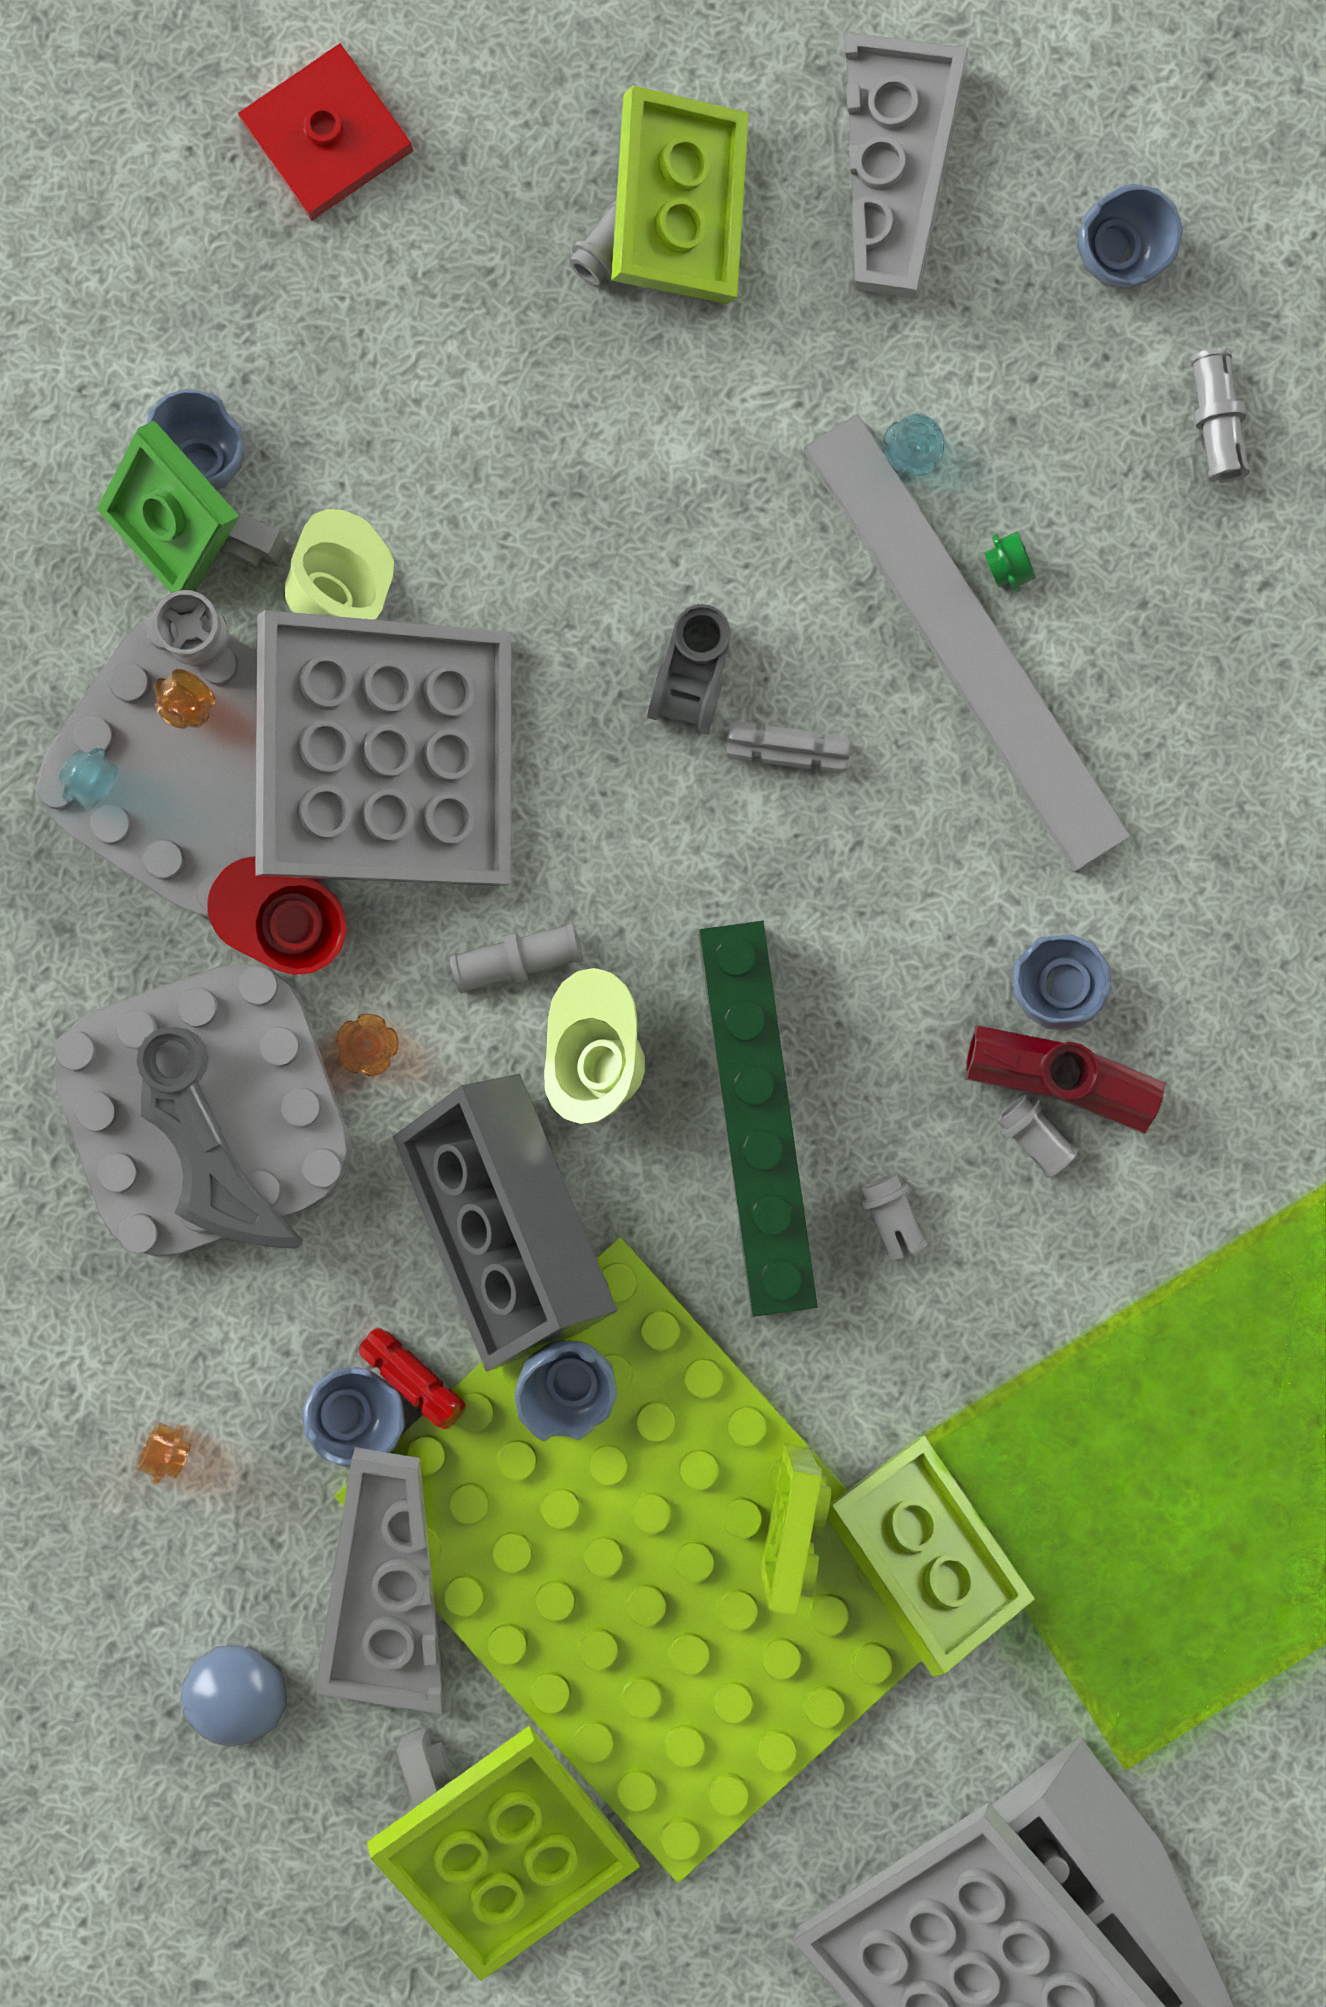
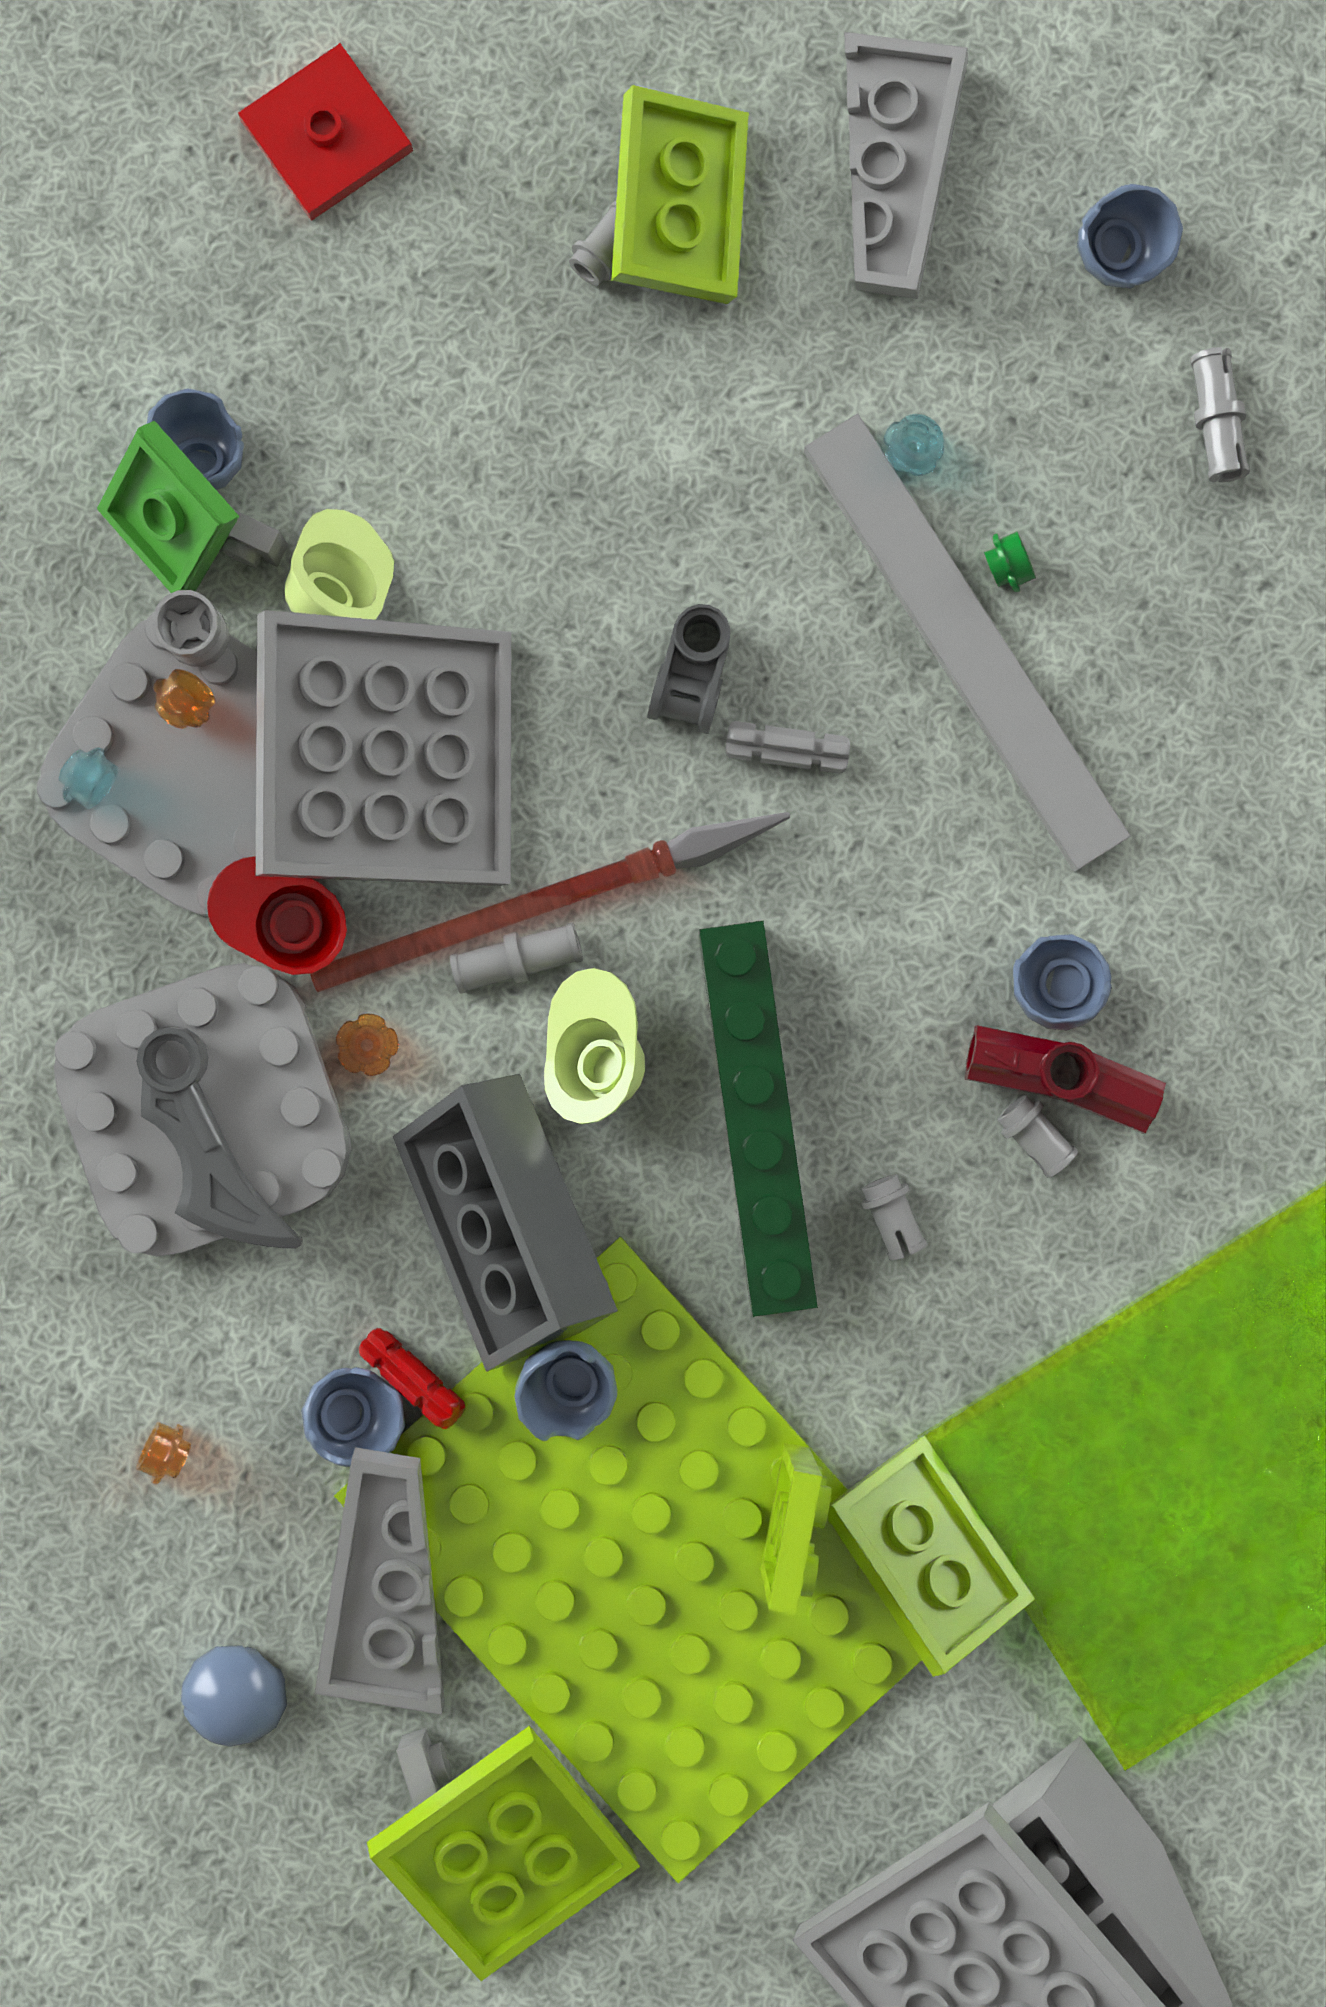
none -> clear red piece [310,812,790,992]

